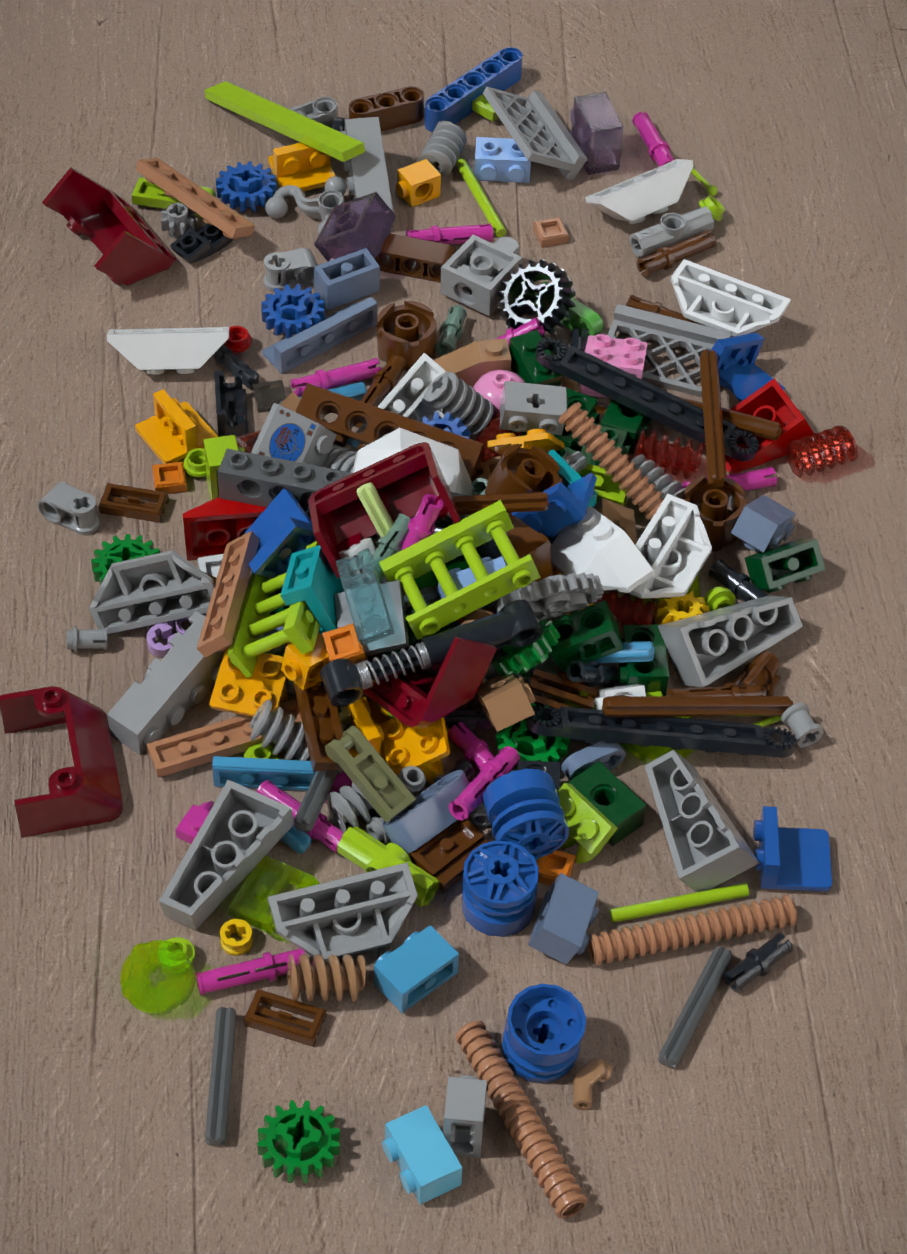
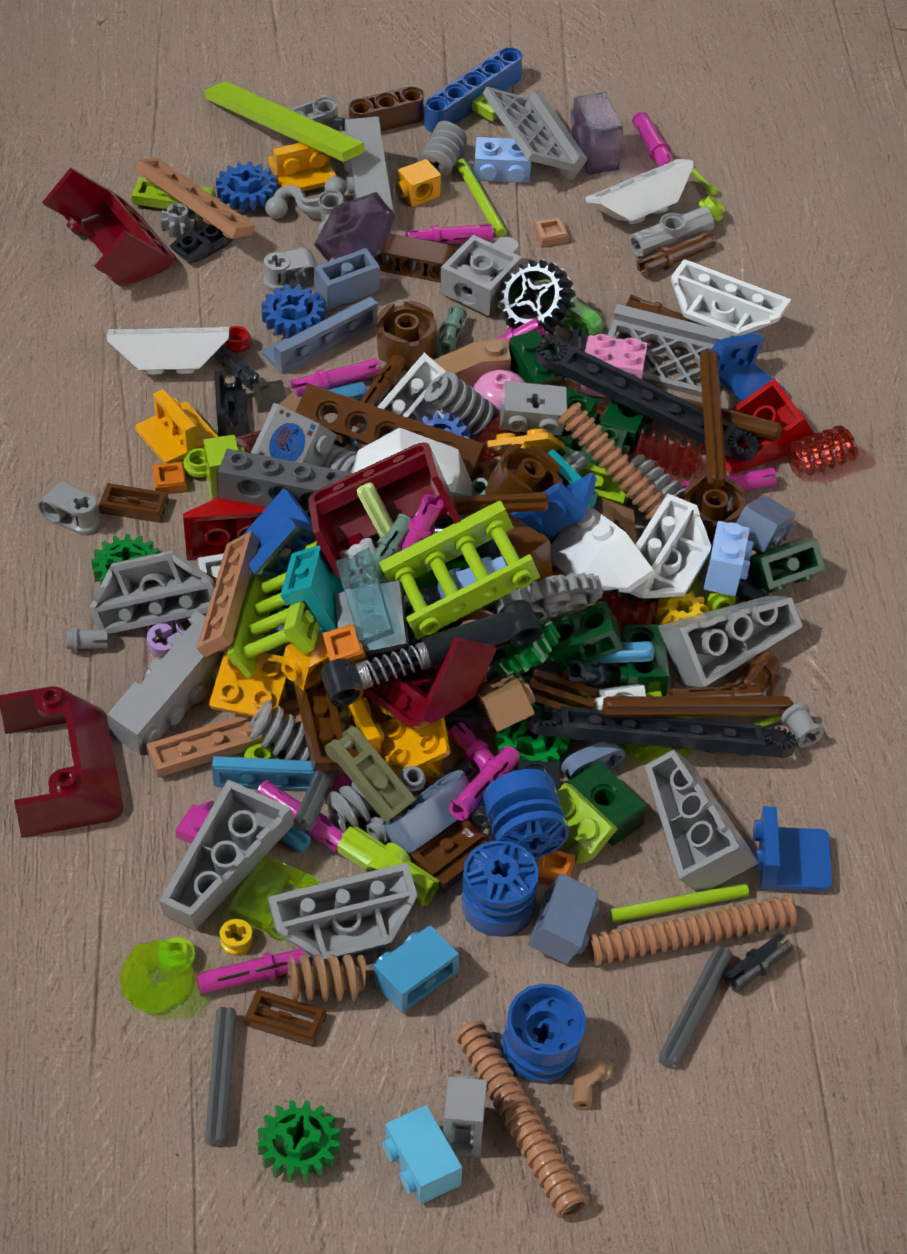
none -> light blue brick [703,521,753,596]

